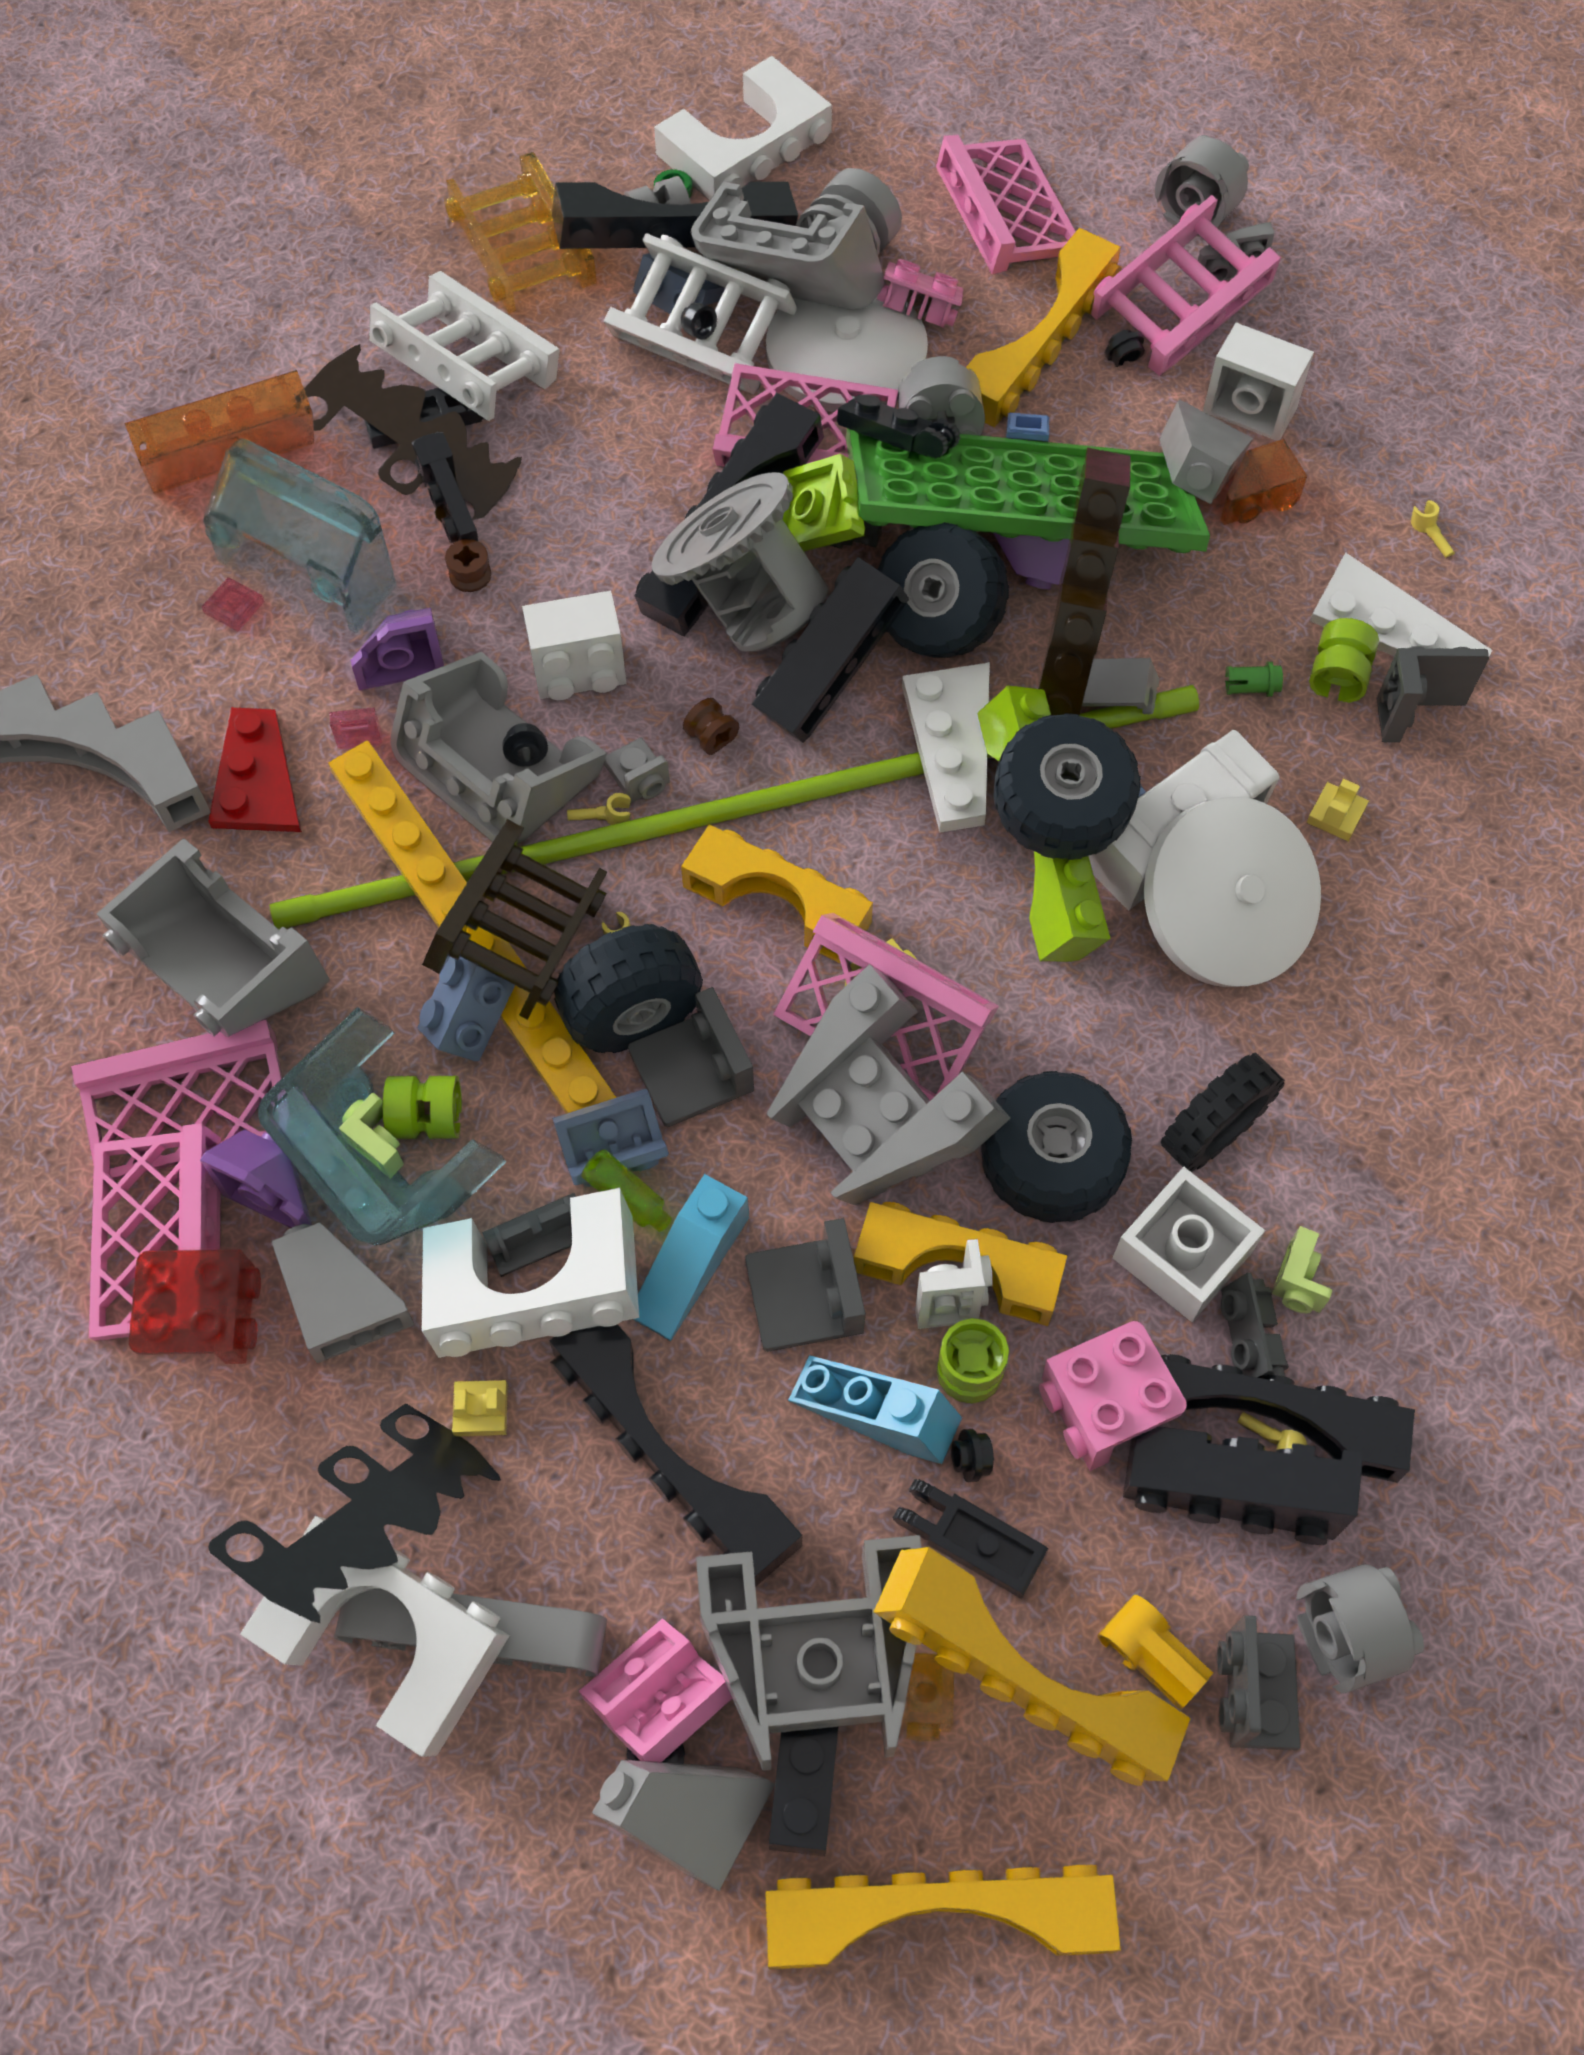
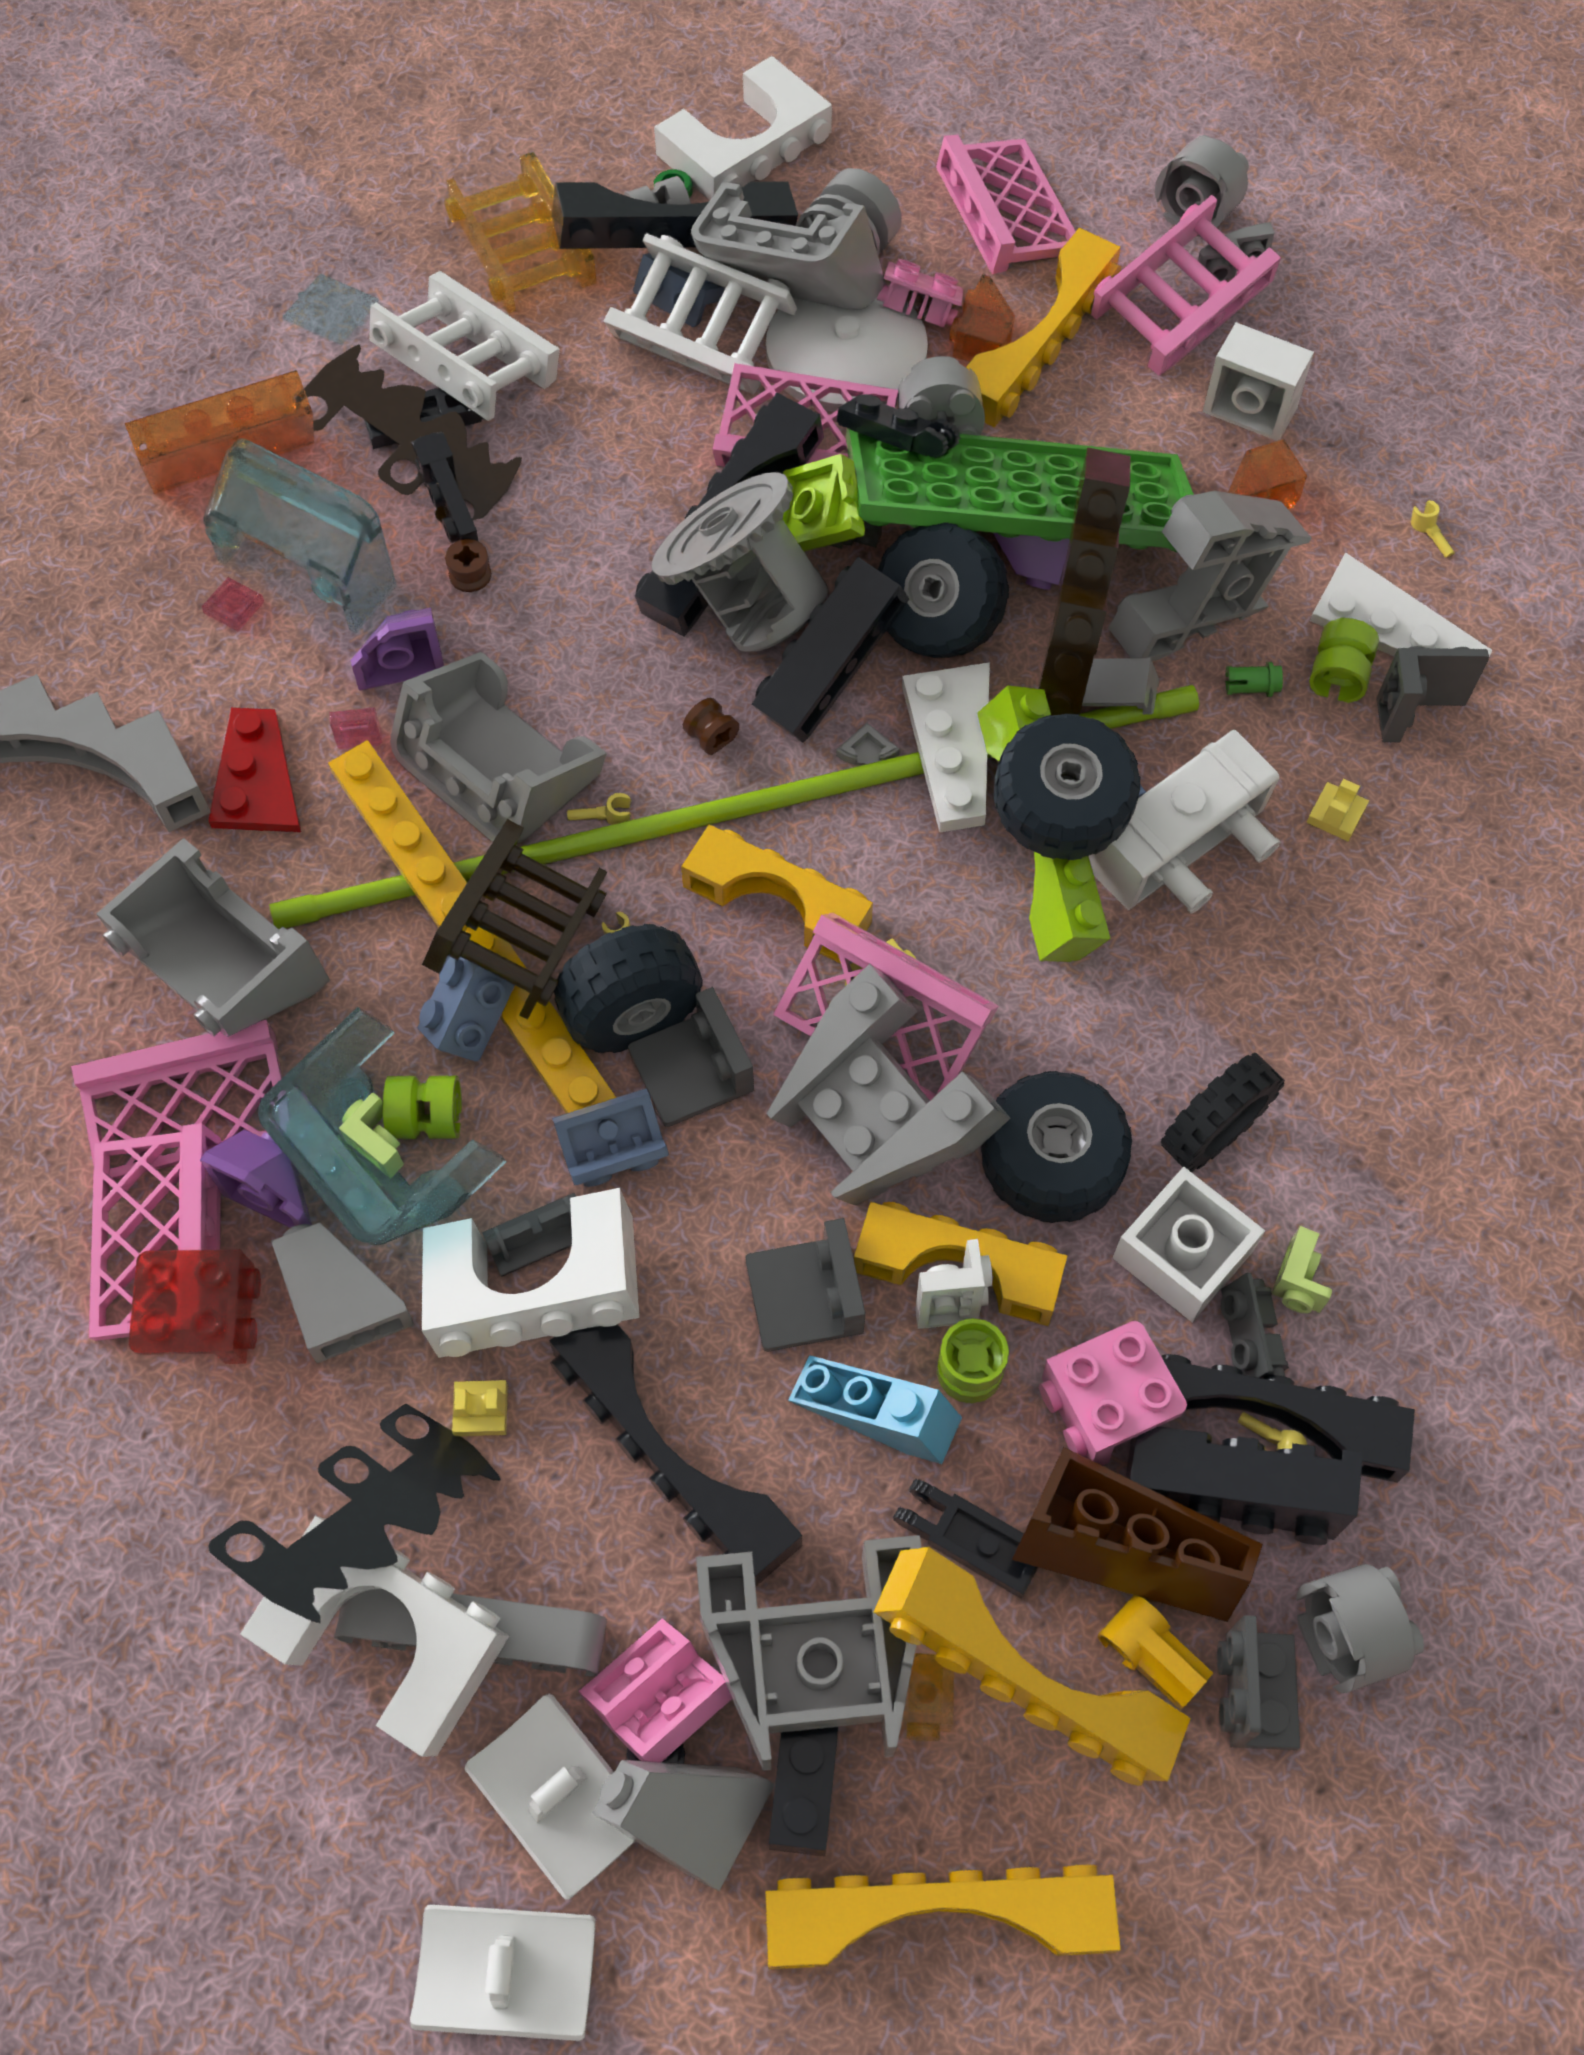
black plate [502,723,548,766] -> none
white brick [522,591,627,700] -> none
clear neon green cylinder [581,1149,672,1232] -> none
light grey bracket [604,737,670,803] -> none
medium azure slope [633,1174,749,1341] -> none
black hinge [681,303,717,340] -> none
black plate [951,1428,994,1483] -> none
medium blue slope [1005,412,1050,442] -> none
black plate [1104,329,1145,367] -> none
white dish [1144,797,1321,987] -> none
light grey slope [1159,399,1253,504] -> none
none -> clear light blue piece [283,274,379,345]
none -> white shield [410,1905,596,2041]
none -> white shield [465,1694,635,1900]
none -> light grey tile [836,723,900,766]
none -> clear orange slope [949,274,1015,362]
none -> reddish brown wedge [1012,1447,1263,1622]
none -> light grey wedge [1108,491,1312,661]

